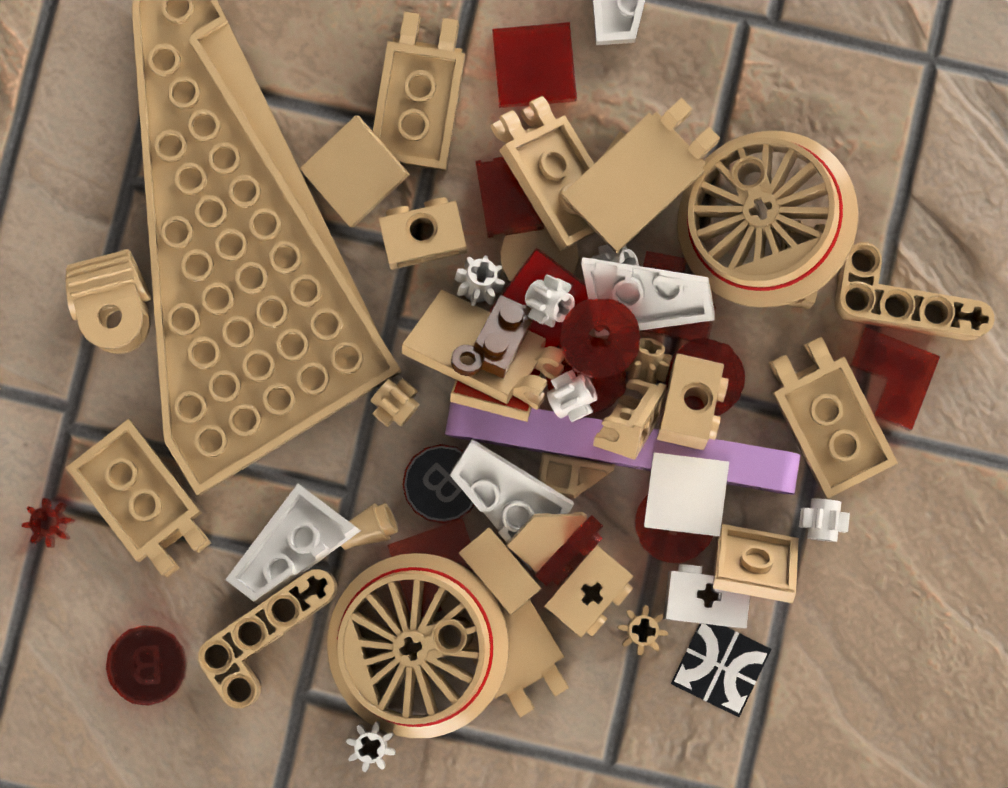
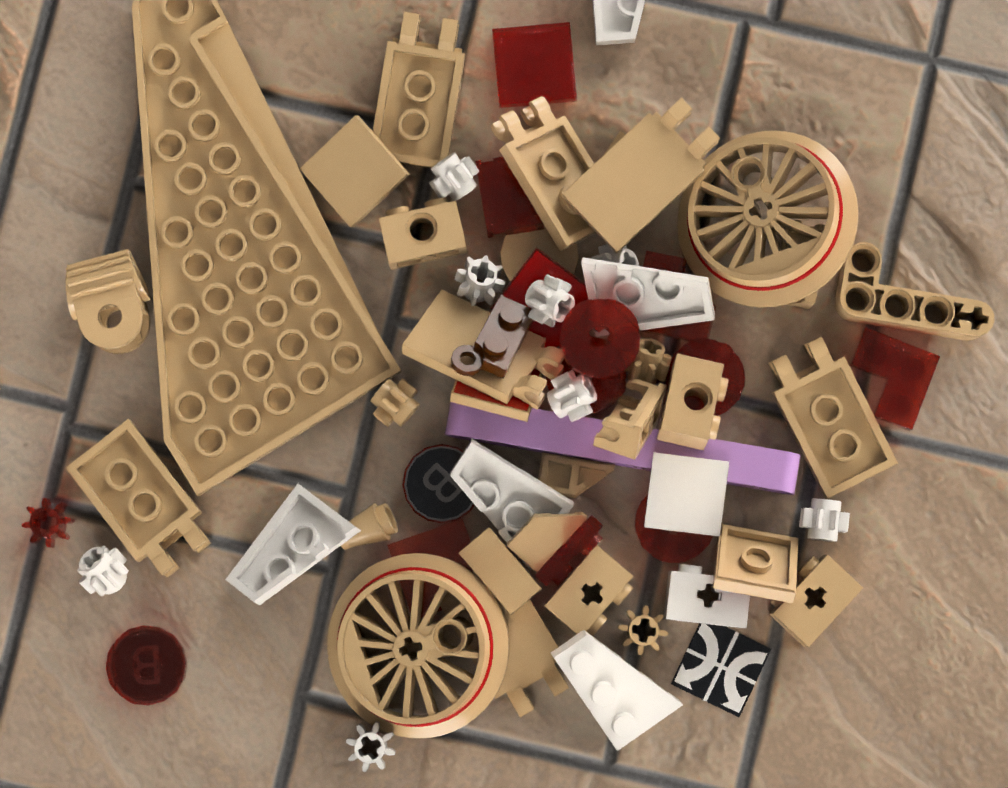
tan beam [198,569,337,708] -> none
none -> white gear [77,545,129,596]
none -> white gear [429,152,480,201]
none -> white wing [551,630,683,751]
none -> tan brick [769,555,863,647]

